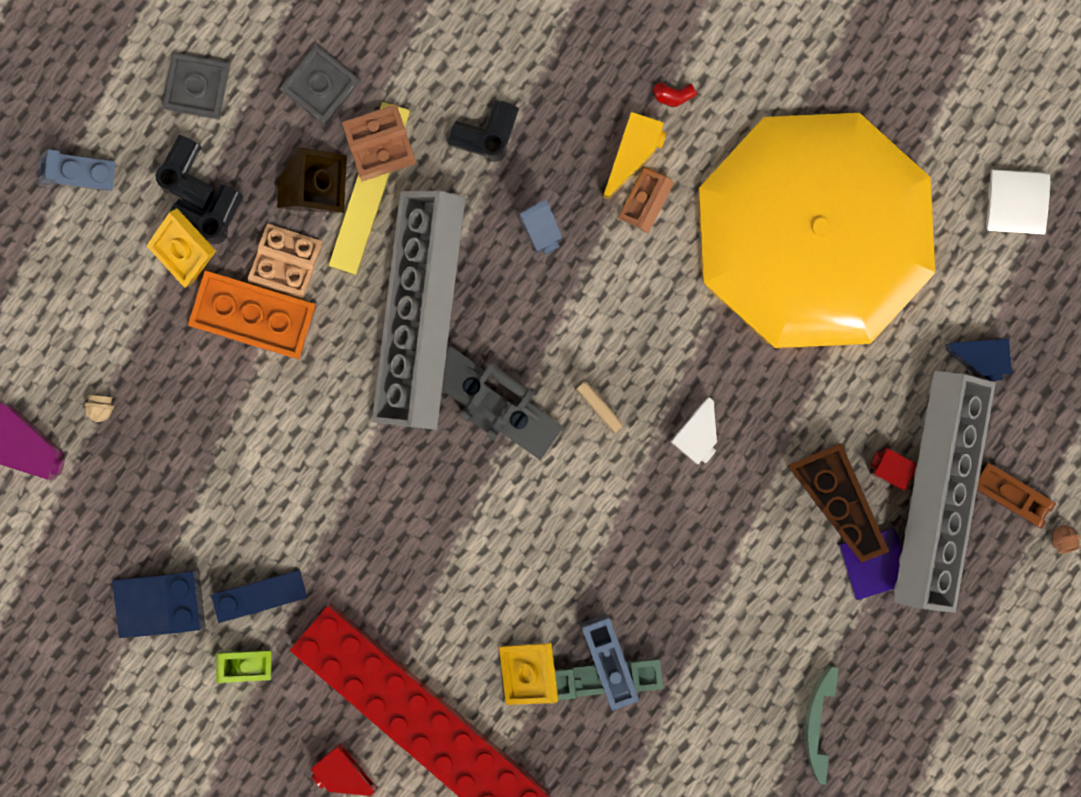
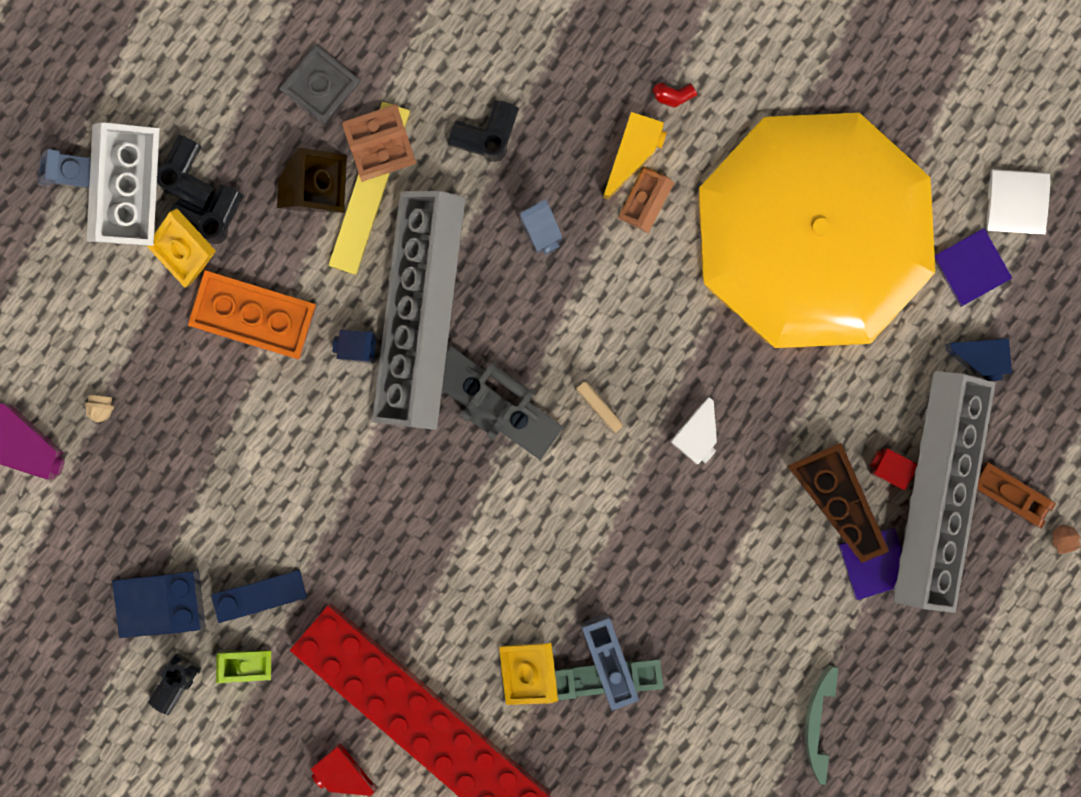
flat silver tile [162,52,230,120] -> none
light nougat slope [248,223,322,300] -> none
none -> white brick [87,122,159,246]
none -> black piece [147,653,202,716]
none -> dark blue slope [332,330,377,364]
none -> dark purple tile [935,228,1012,307]

